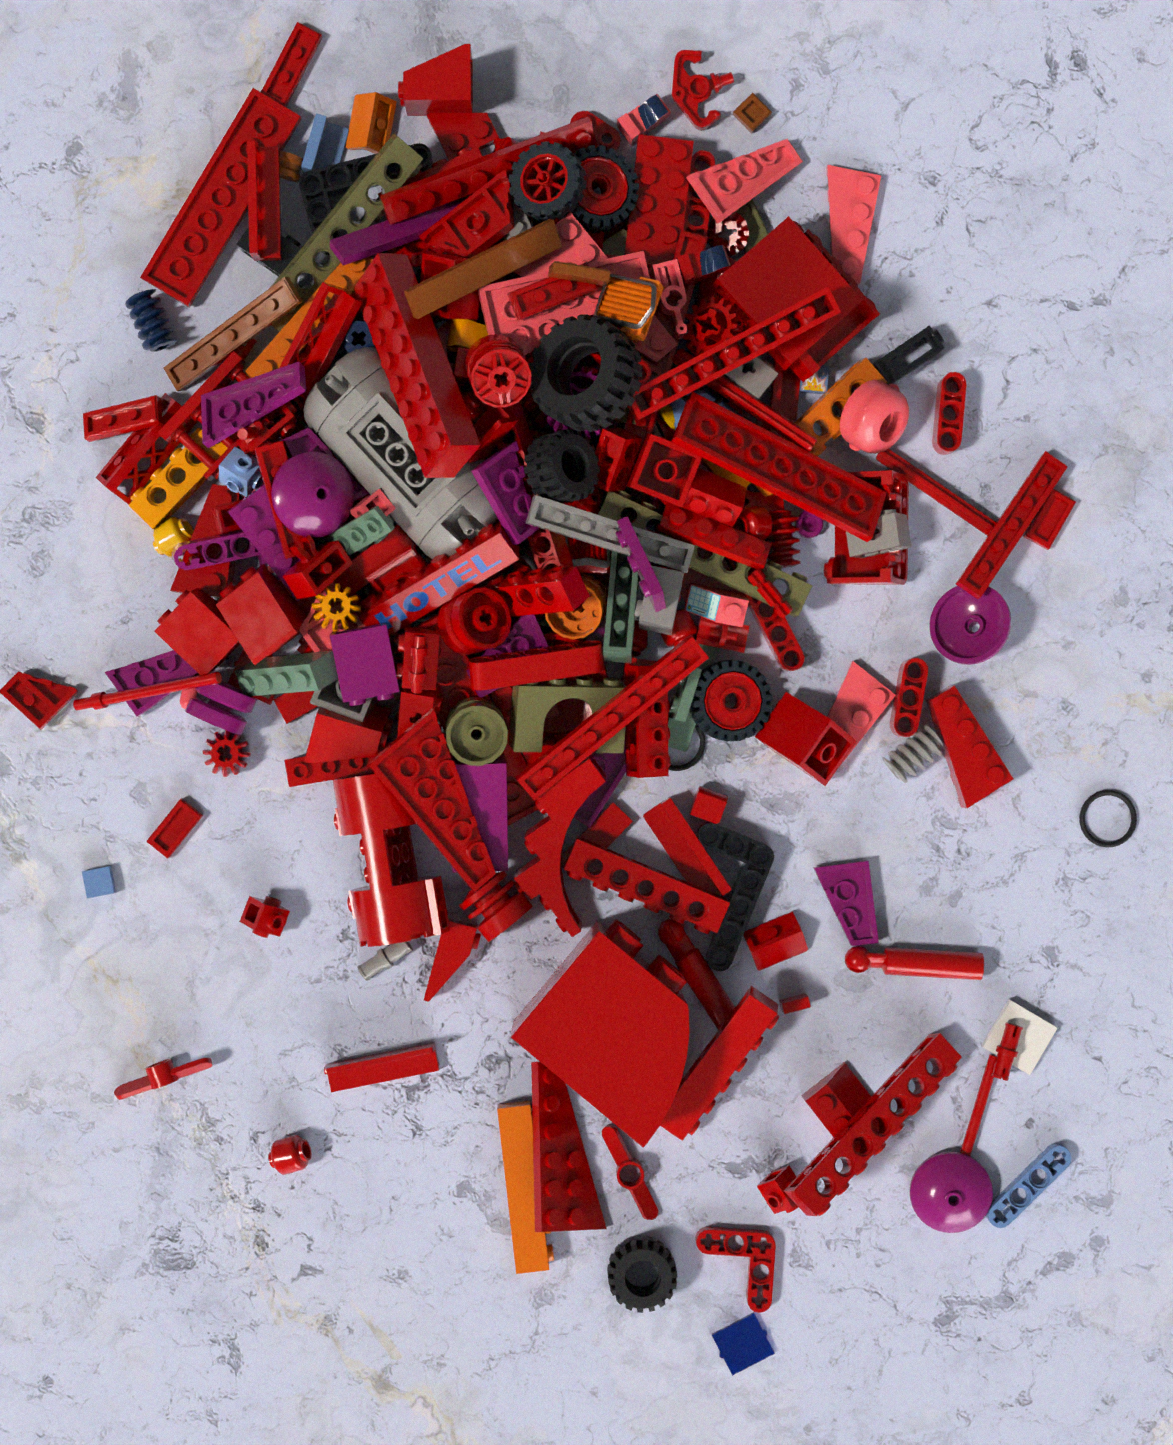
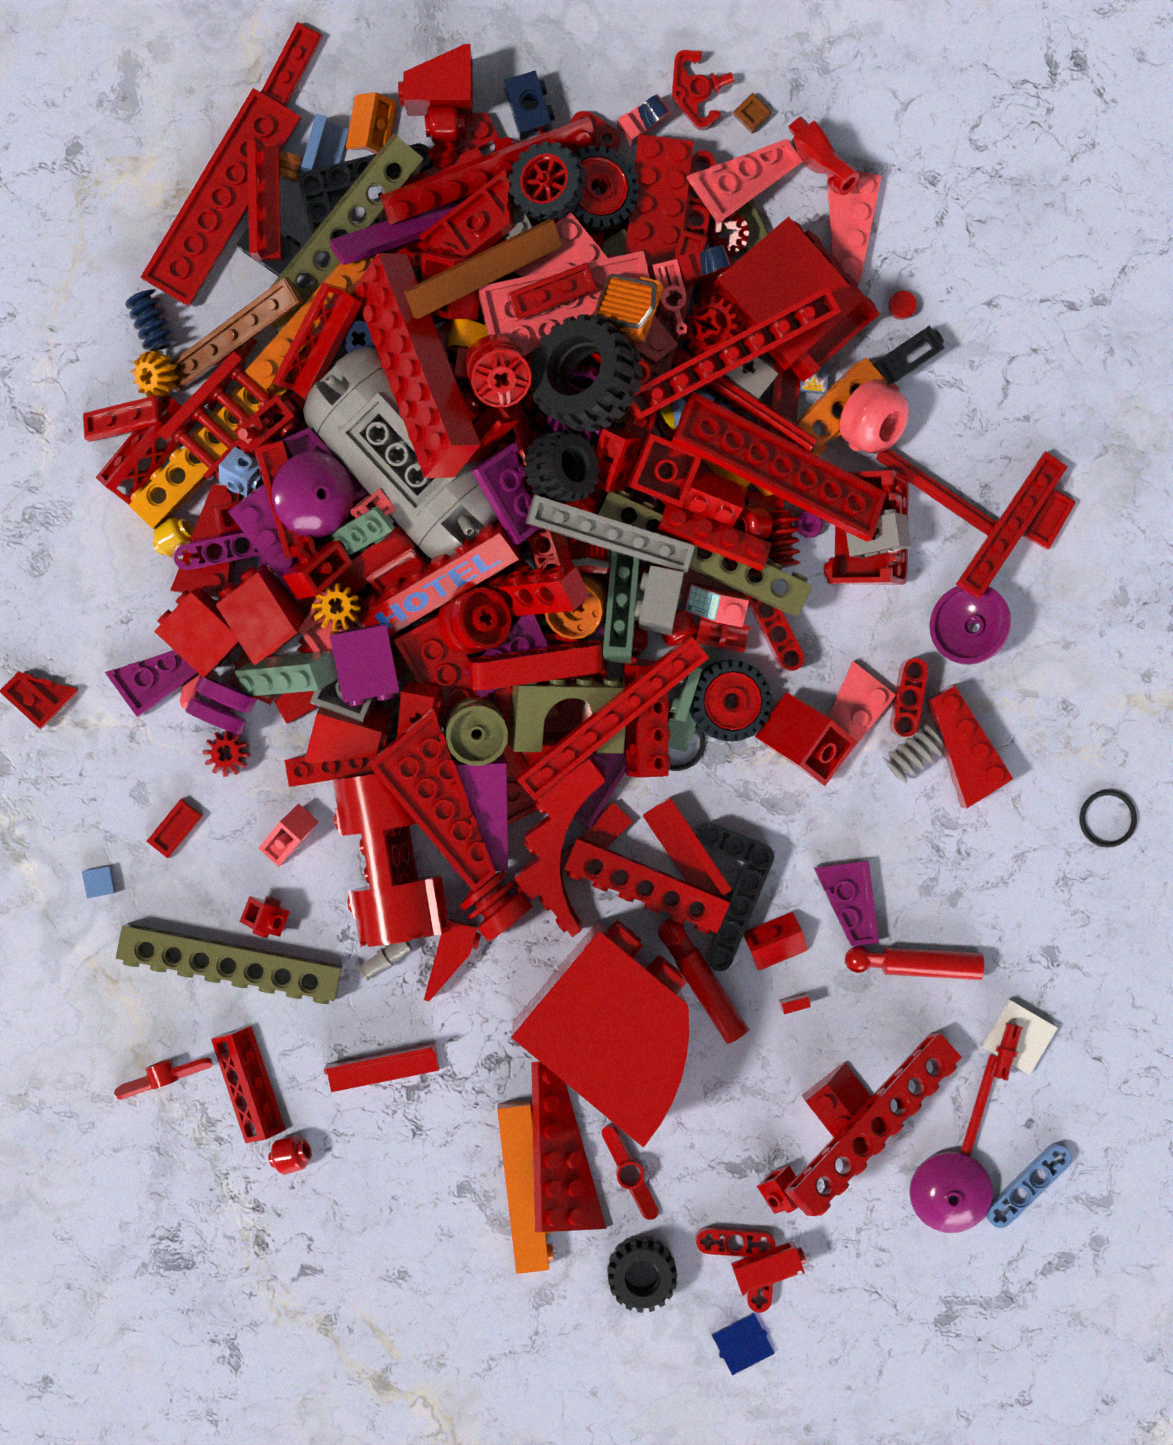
red bar [73,672,222,711] -> none
magenta wing [201,362,306,448] -> none
red brick [396,627,440,693] -> none
dark orange tile [548,261,610,286] -> none
magenta wing [615,516,666,612] -> none
red brick [660,986,780,1141] -> none
red piece [689,786,728,824] -> none
red axle [748,569,793,618] -> none
red beam [932,372,967,455] -> none
none -> olive brick [115,923,343,1004]
none -> light orange gear [130,350,179,398]
none -> red fence [211,1026,286,1143]
none -> coral slope [258,803,319,867]
none -> red head [424,106,465,144]
none -> red tile [428,142,458,167]
none -> dark blue brick [504,70,555,140]
none -> red window [731,1241,807,1296]
none -> red hips [788,116,859,195]
none -> red tile [888,291,917,320]

